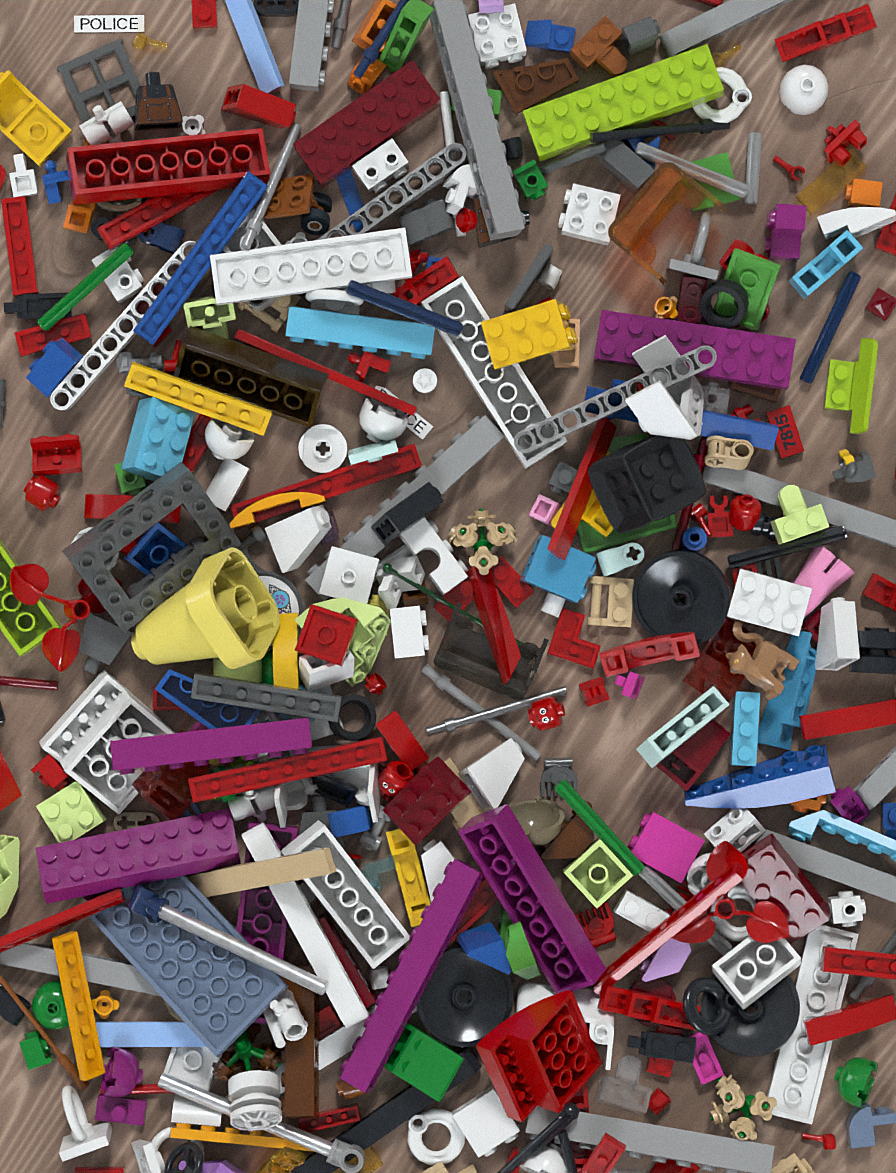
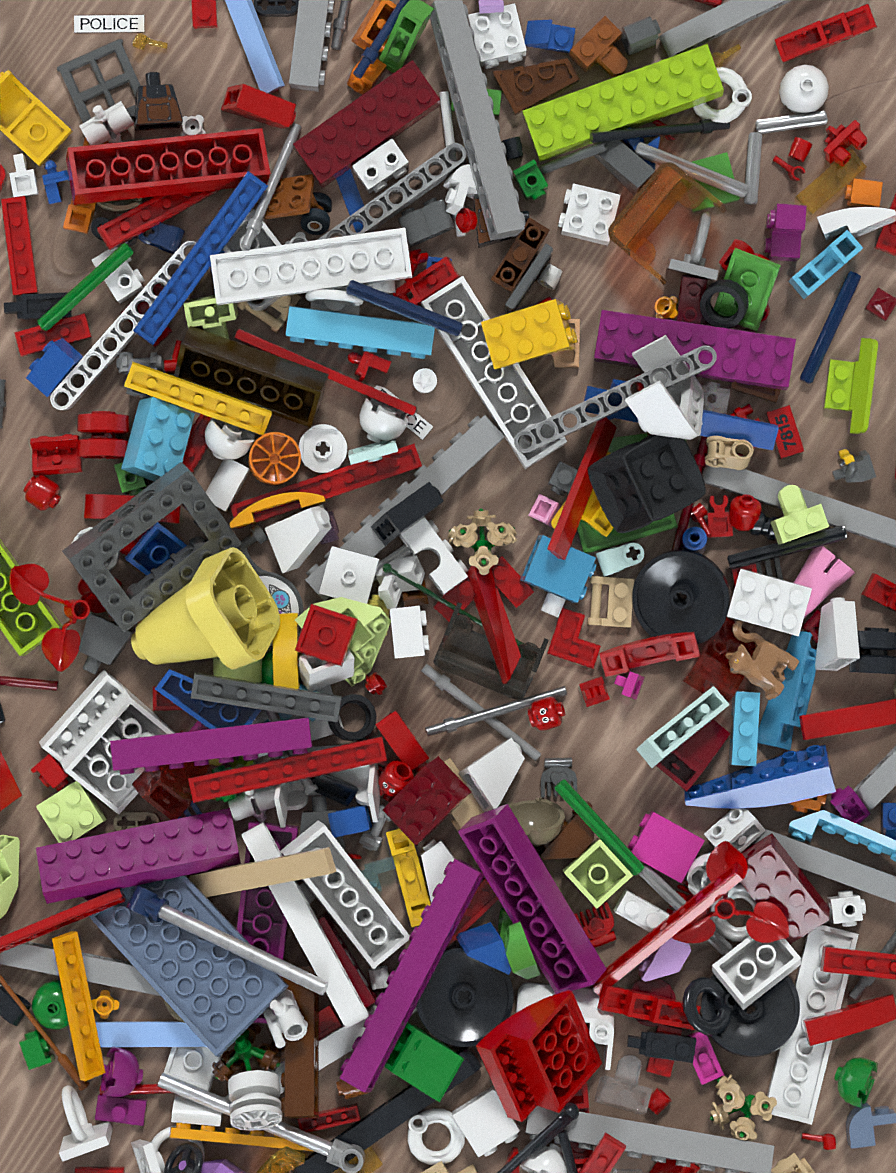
none -> red wheel [77,411,129,459]
none -> orange wheel [248,432,301,486]
none -> reddish brown slope [491,217,550,293]
none -> light grey axle [755,111,828,134]
none -> red hose [788,137,813,163]

